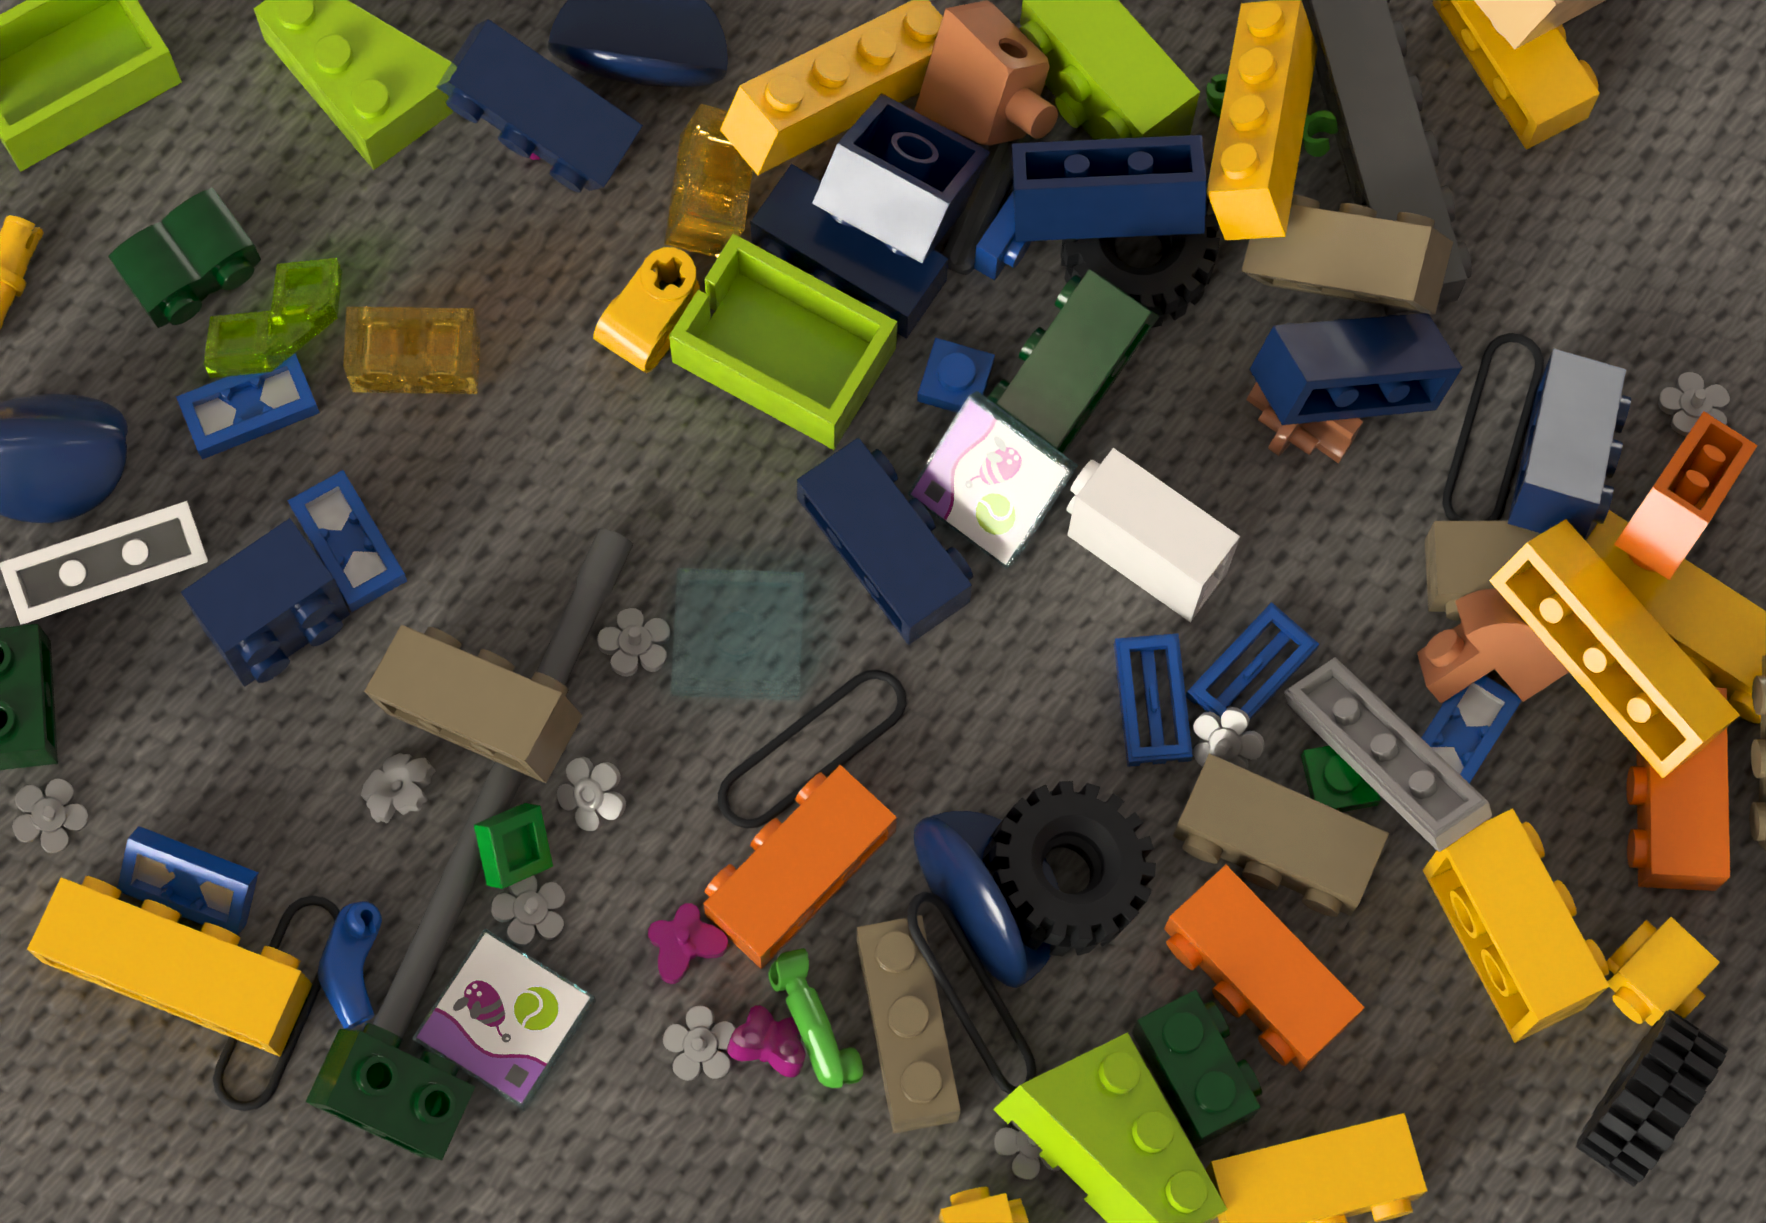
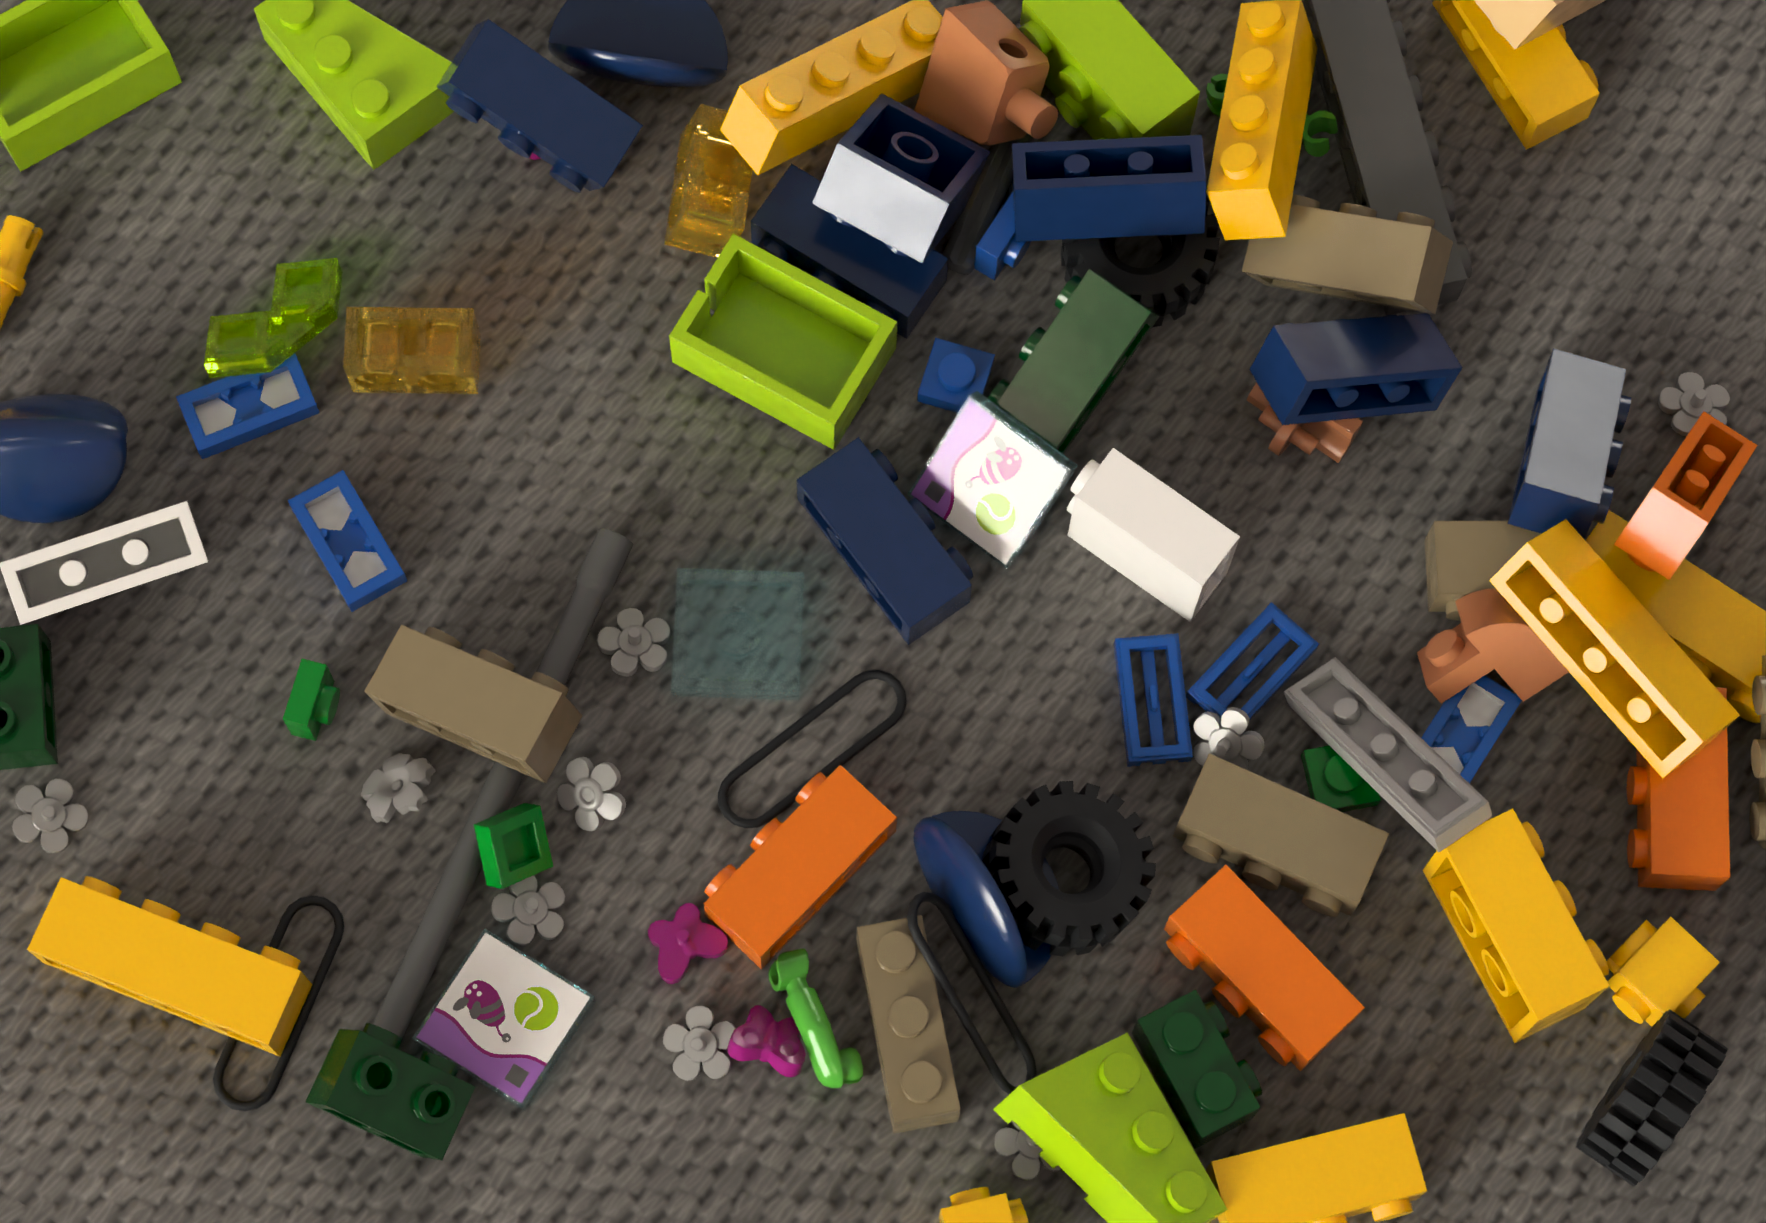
dark green brick [108,187,261,328] -> none
blue piece [117,826,258,935] -> none
dark blue brick [181,518,350,687] -> none
blue arm [318,901,382,1029] -> none
yellow piece [593,247,700,374] -> none
black piece [1442,333,1544,521] -> none
none -> green plate [283,659,340,741]

